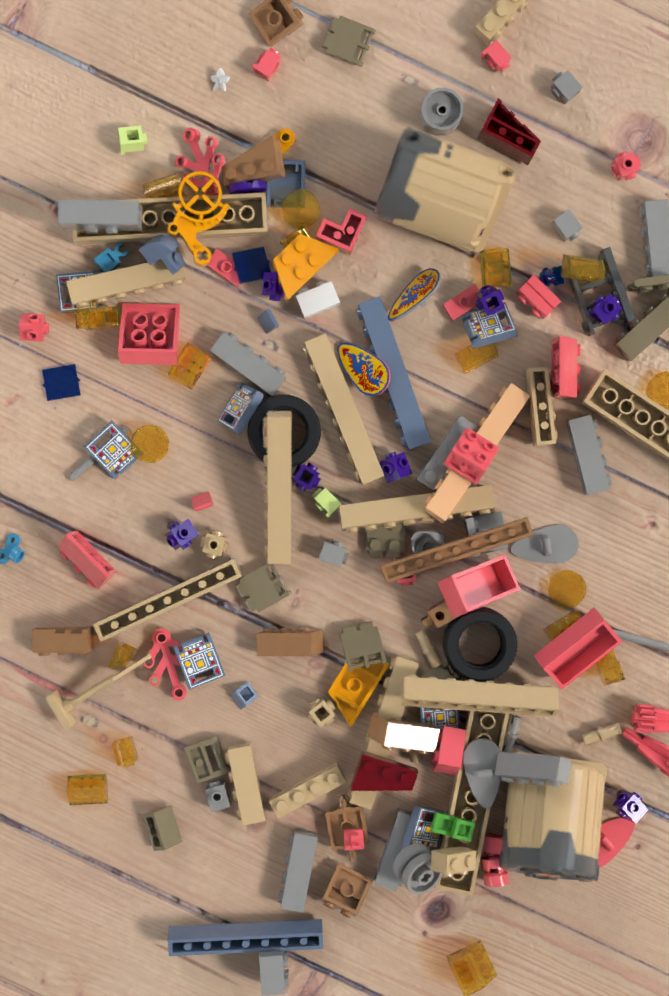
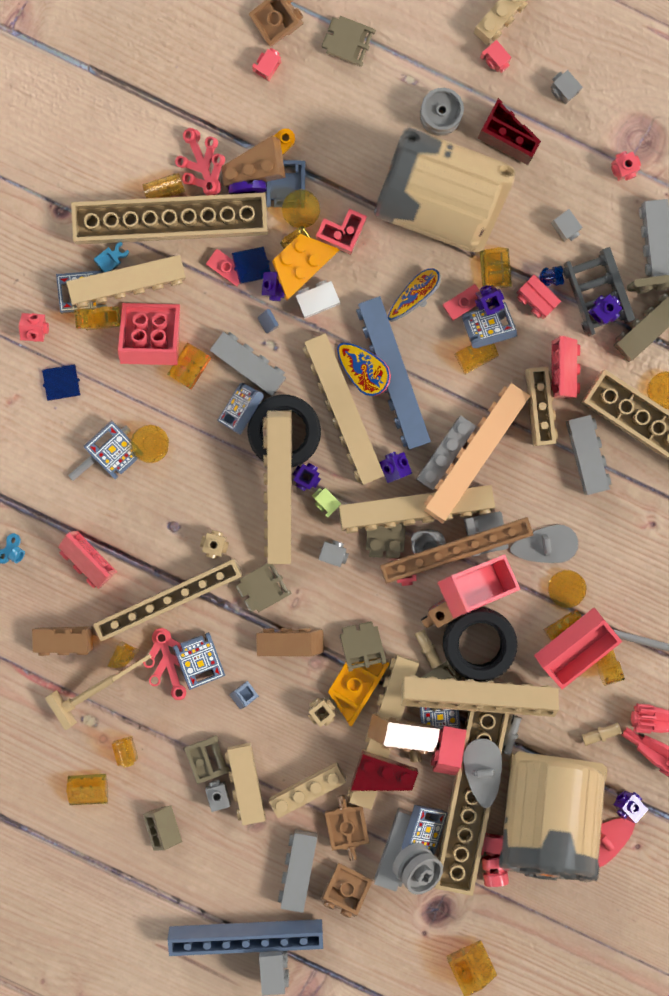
light grey brick [58,200,142,234] -> none
yellowish green brick [118,126,147,155] -> none
sand blue brick [139,234,186,275] -> none
dark purple brick [165,519,199,550] -> none
light orange piece [168,171,230,267] -> none
coral slope [192,492,214,511] -> none
white plant [211,68,230,91] -> none
coral tile [343,828,364,850] -> none
bright green slope [430,811,475,842] -> none
tan brick [431,846,476,877] -> none
coral bracket [444,428,499,485] -> none
light grey brick [494,752,572,787] -> none
clear yellow brick [561,254,605,283] -> none

